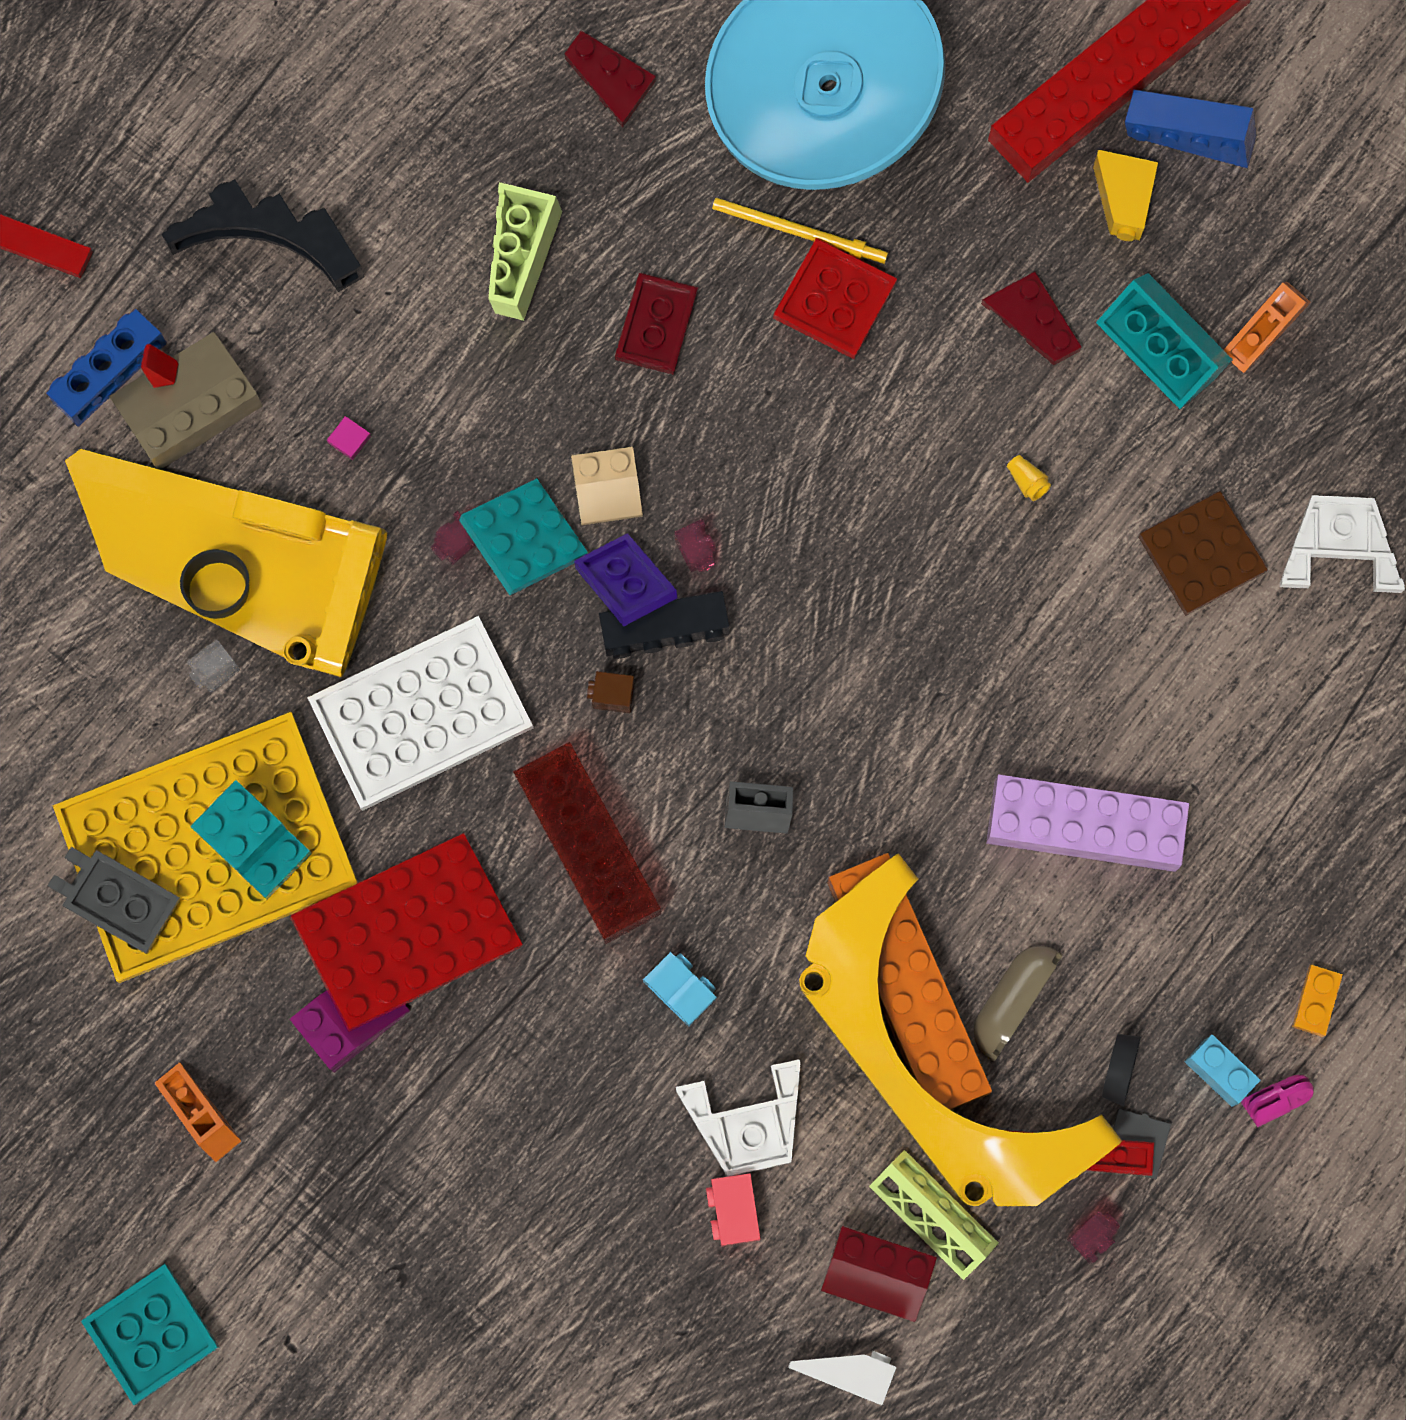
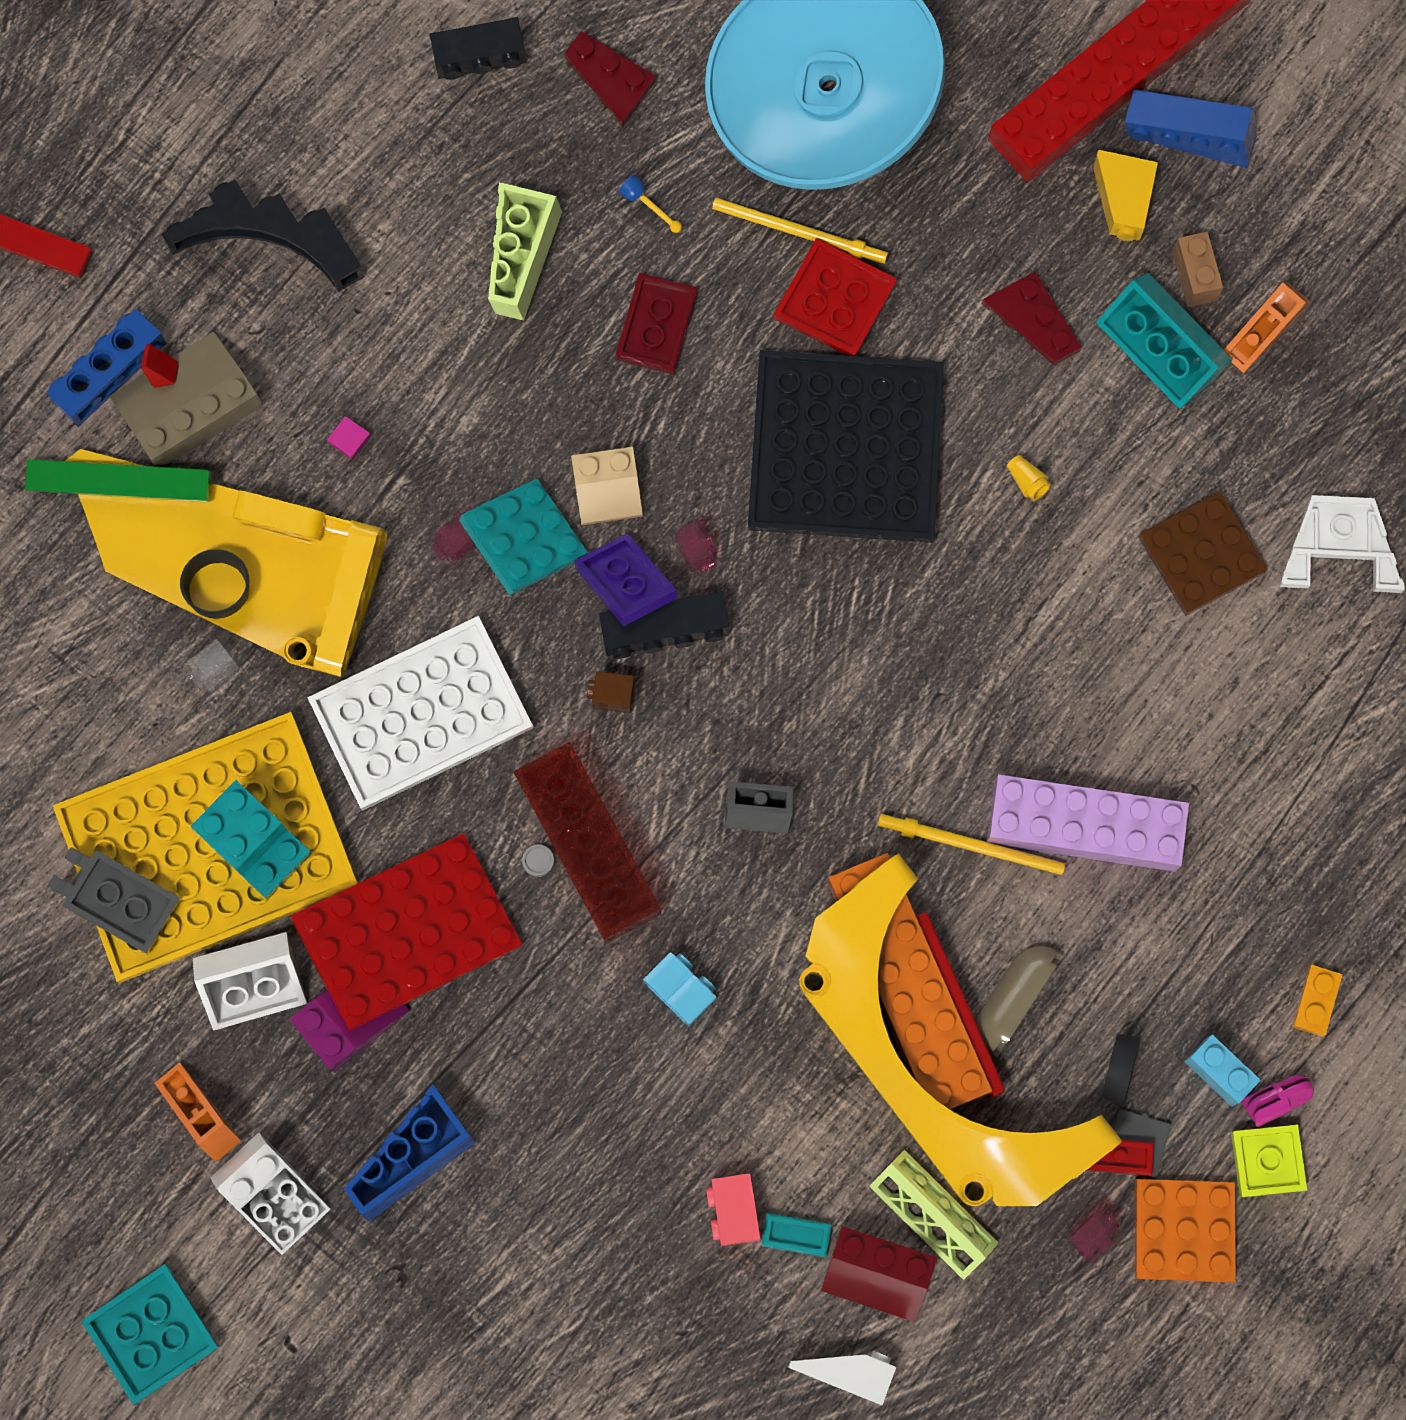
white wing [676,1059,800,1177] -> none
none -> green tile [25,459,212,502]
none -> white slope [193,932,307,1031]
none -> white slope [210,1132,330,1255]
none -> blue wedge [344,1084,475,1222]
none -> black brick [429,17,526,80]
none -> light grey piece [522,844,554,877]
none -> hinge [618,174,682,233]
none -> black plate [748,350,944,543]
none -> teal tile [761,1213,831,1257]
none -> yellow bar [877,813,1066,875]
none -> red tile [916,912,1005,1099]
none -> orange plate [1135,1179,1236,1283]
none -> medium nougat brick [1172,232,1223,307]
none -> neon yellow plate [1231,1125,1307,1198]

